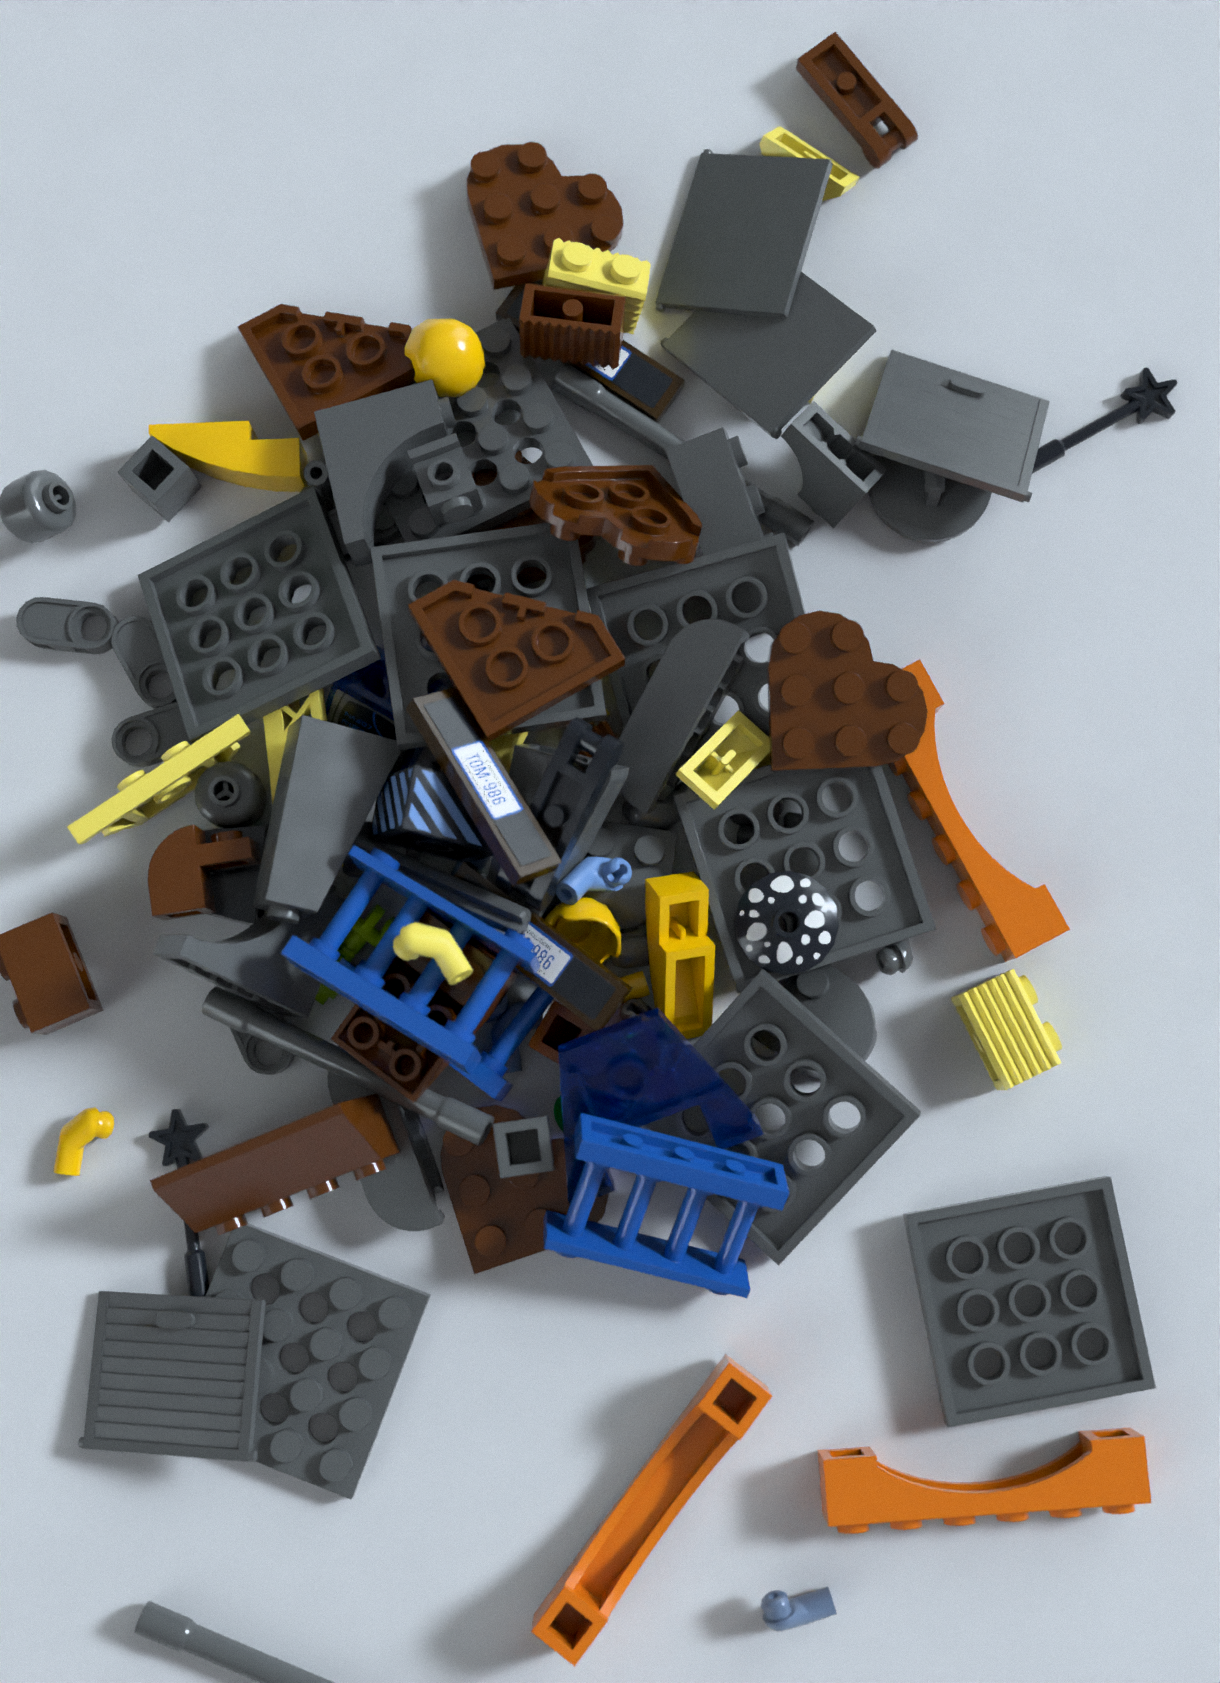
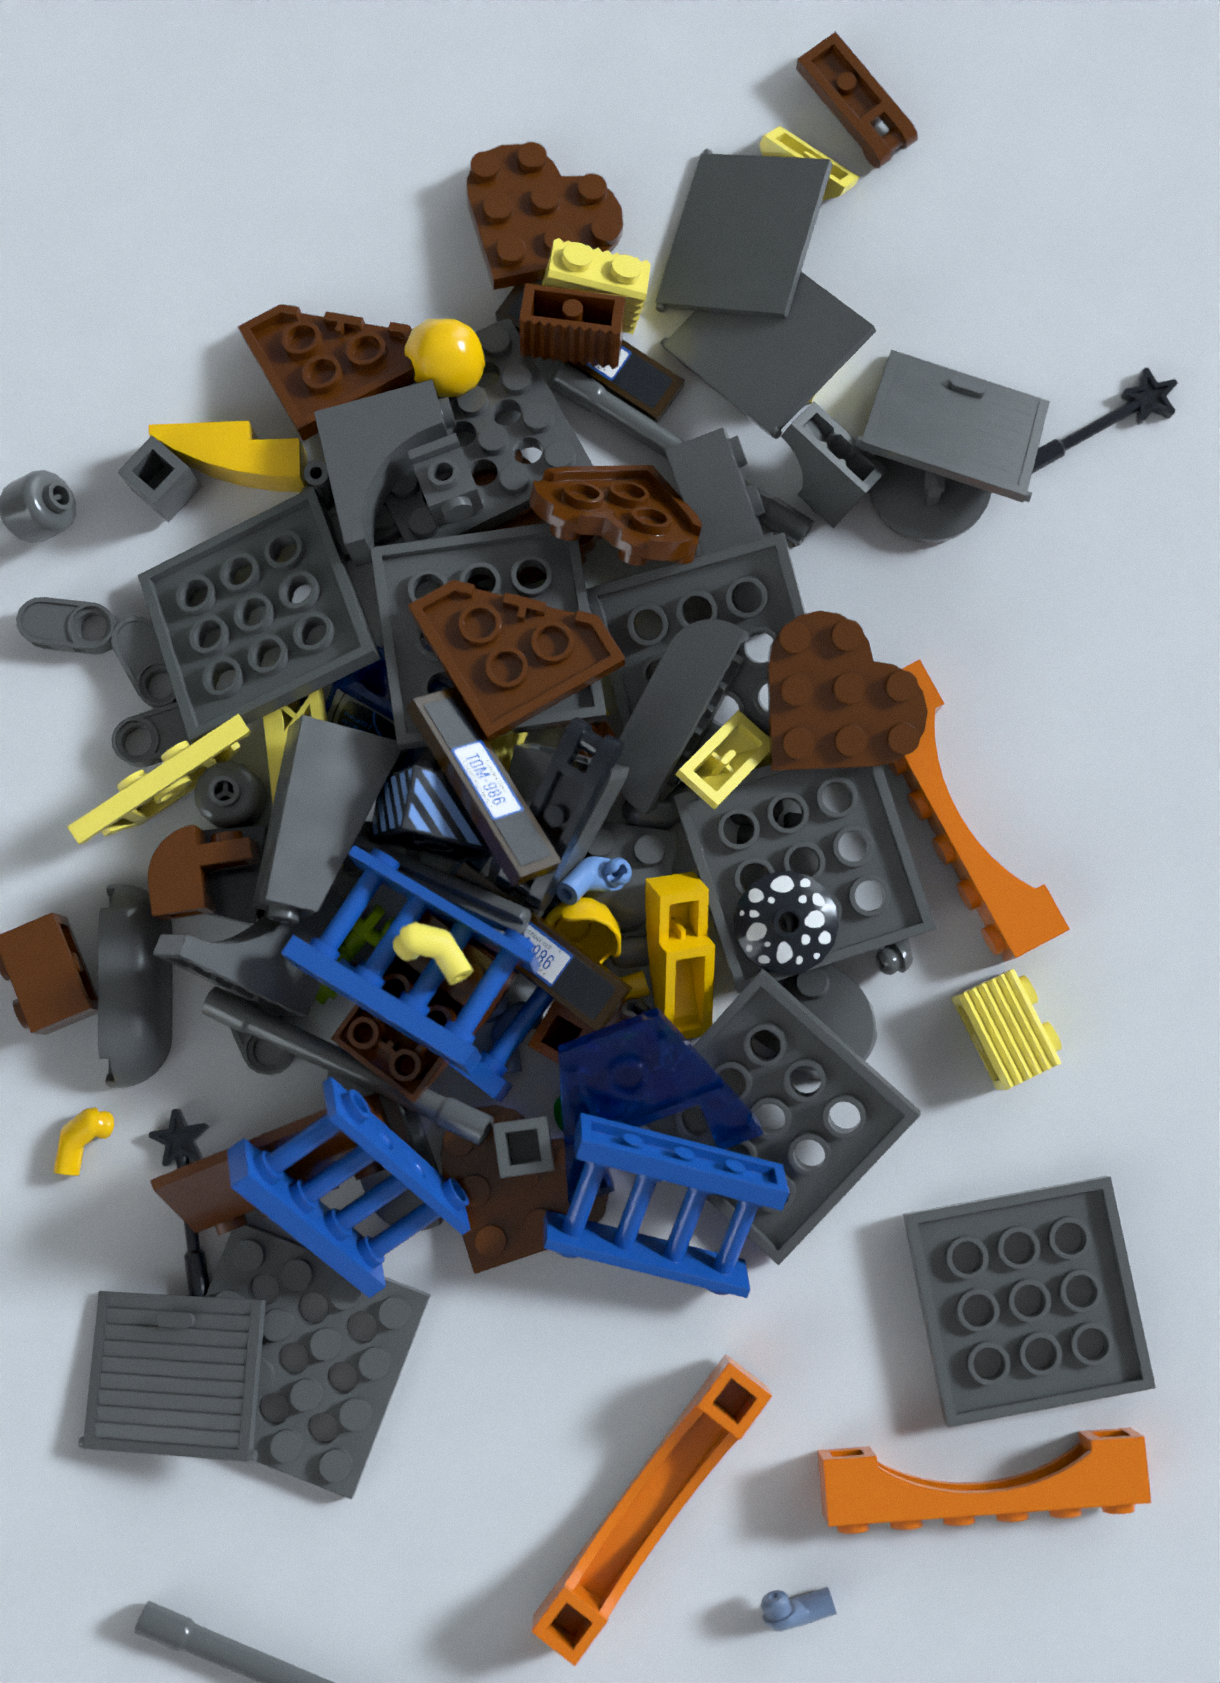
none -> dark grey brick [98,884,172,1088]
none -> blue fence [227,1077,471,1298]

